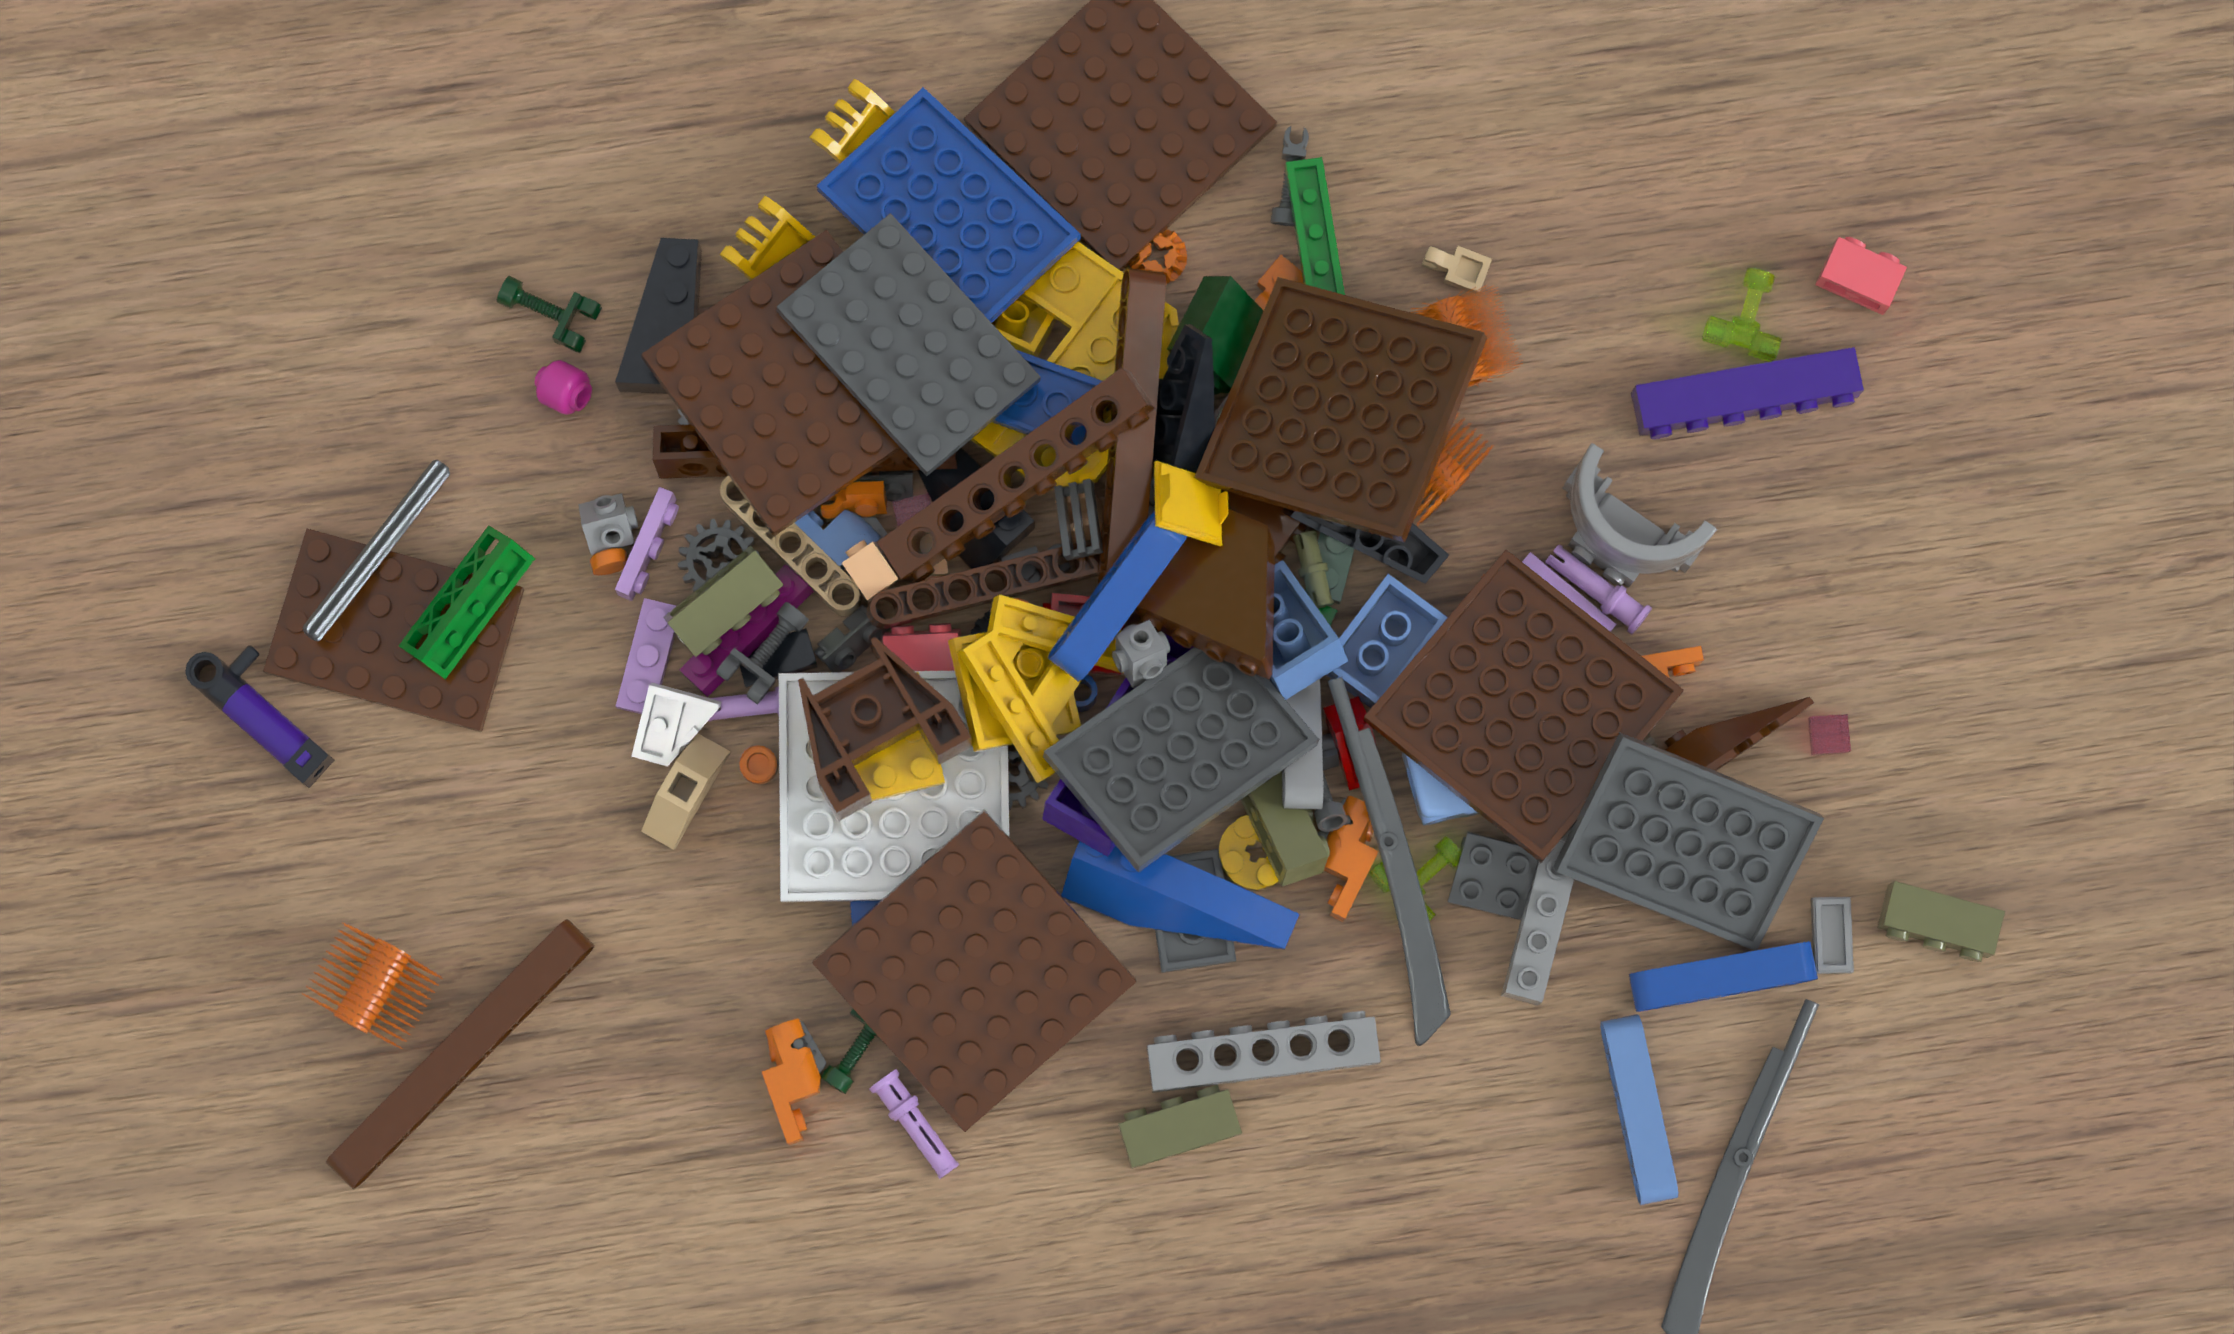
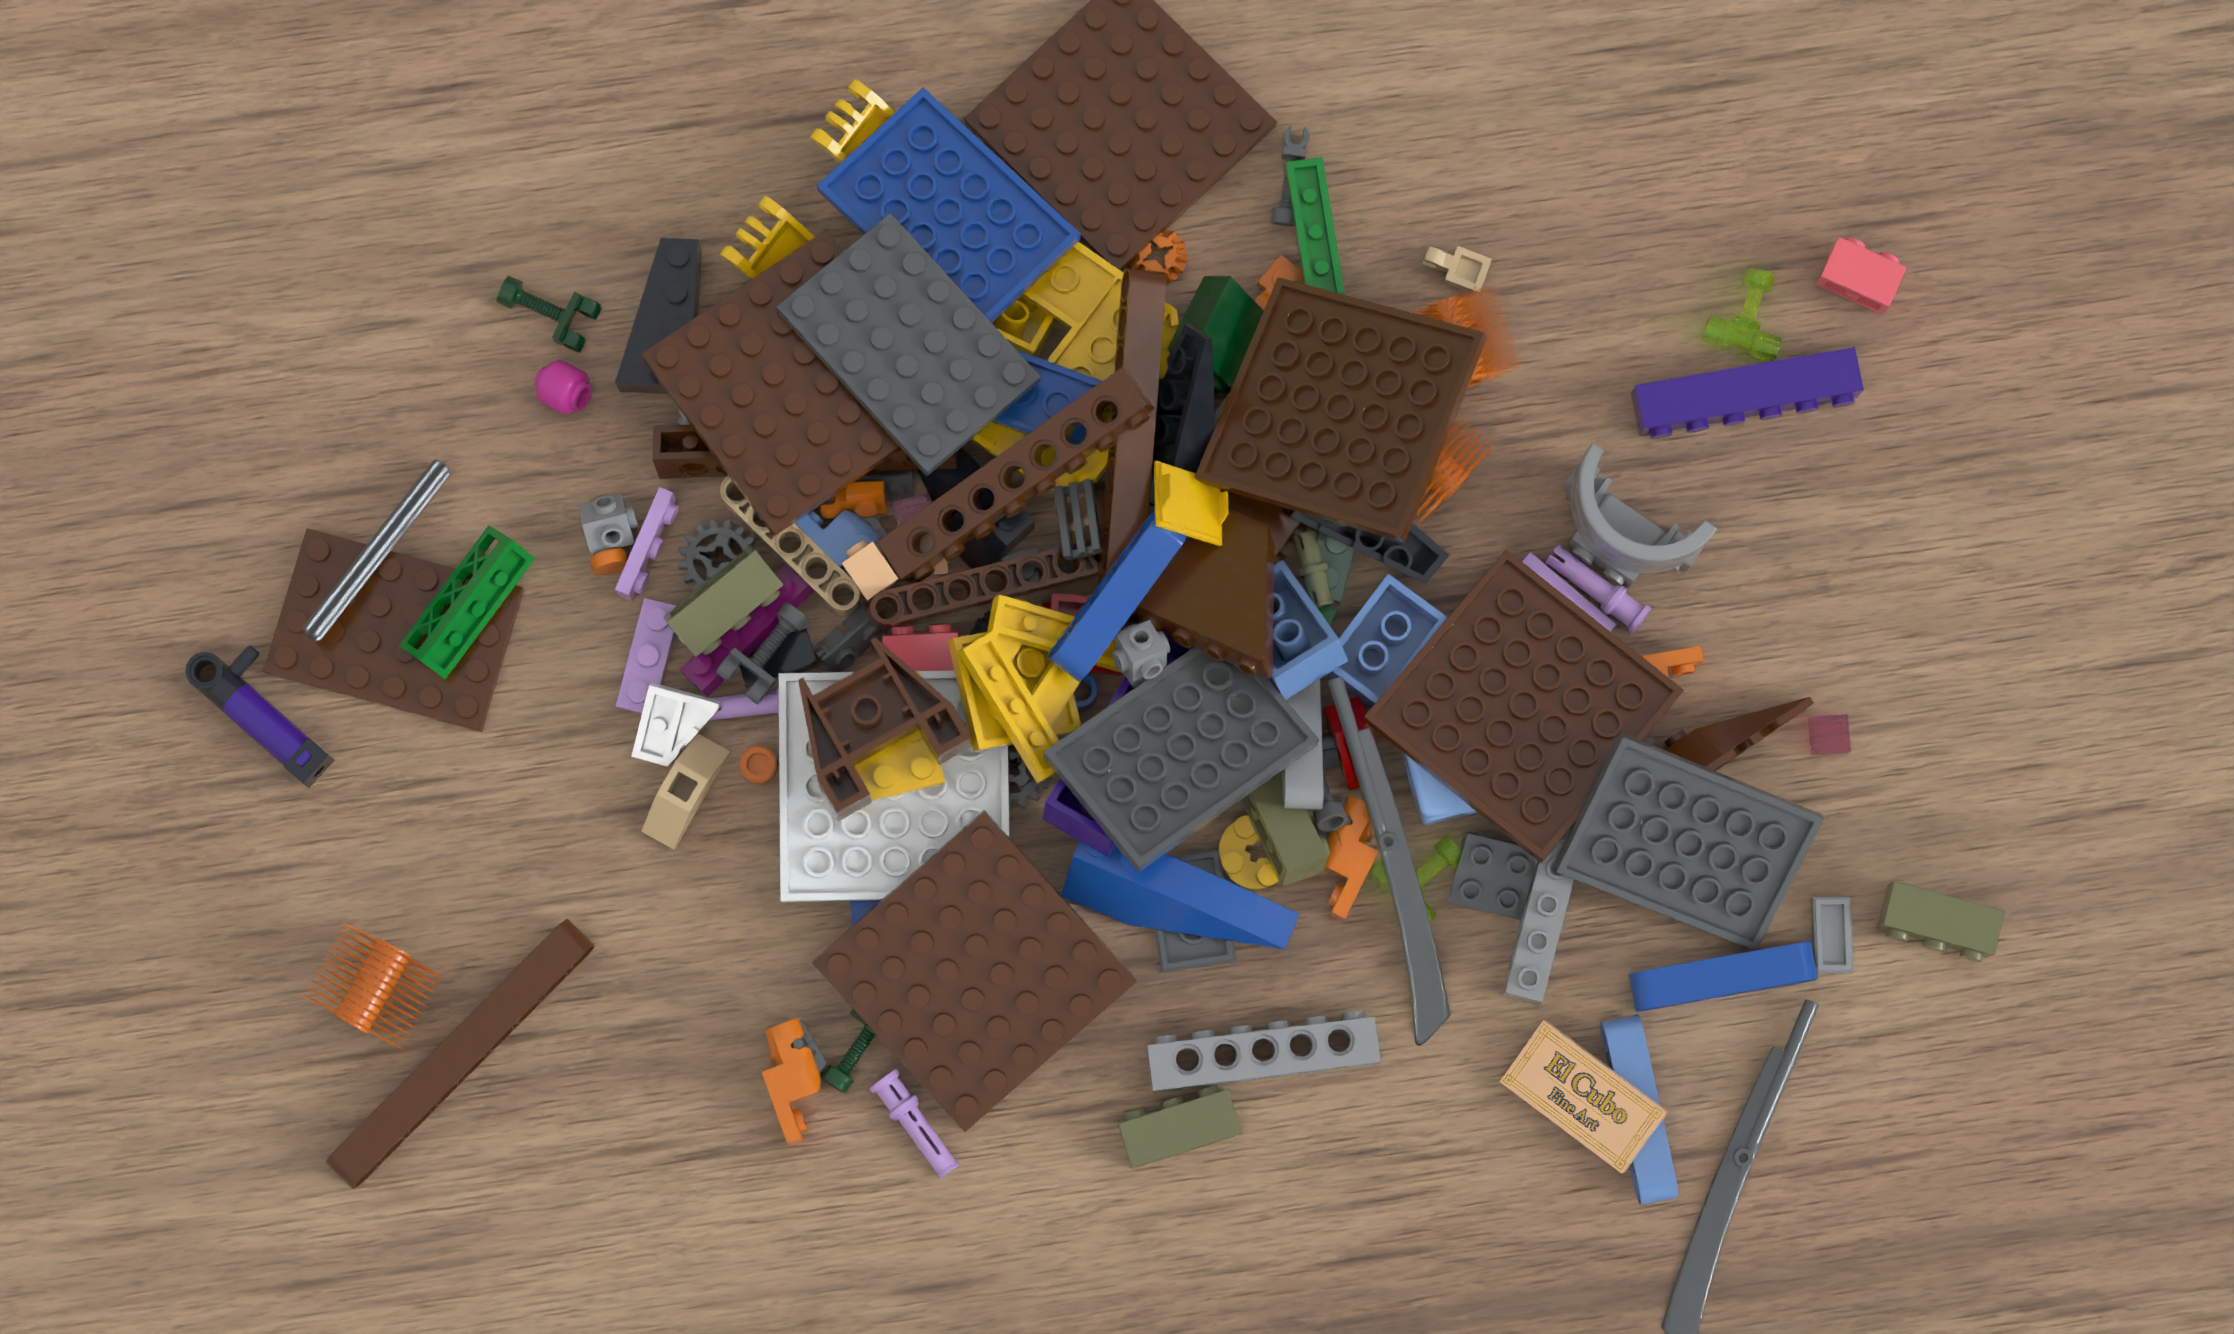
none -> light nougat tile [1500,1020,1668,1174]

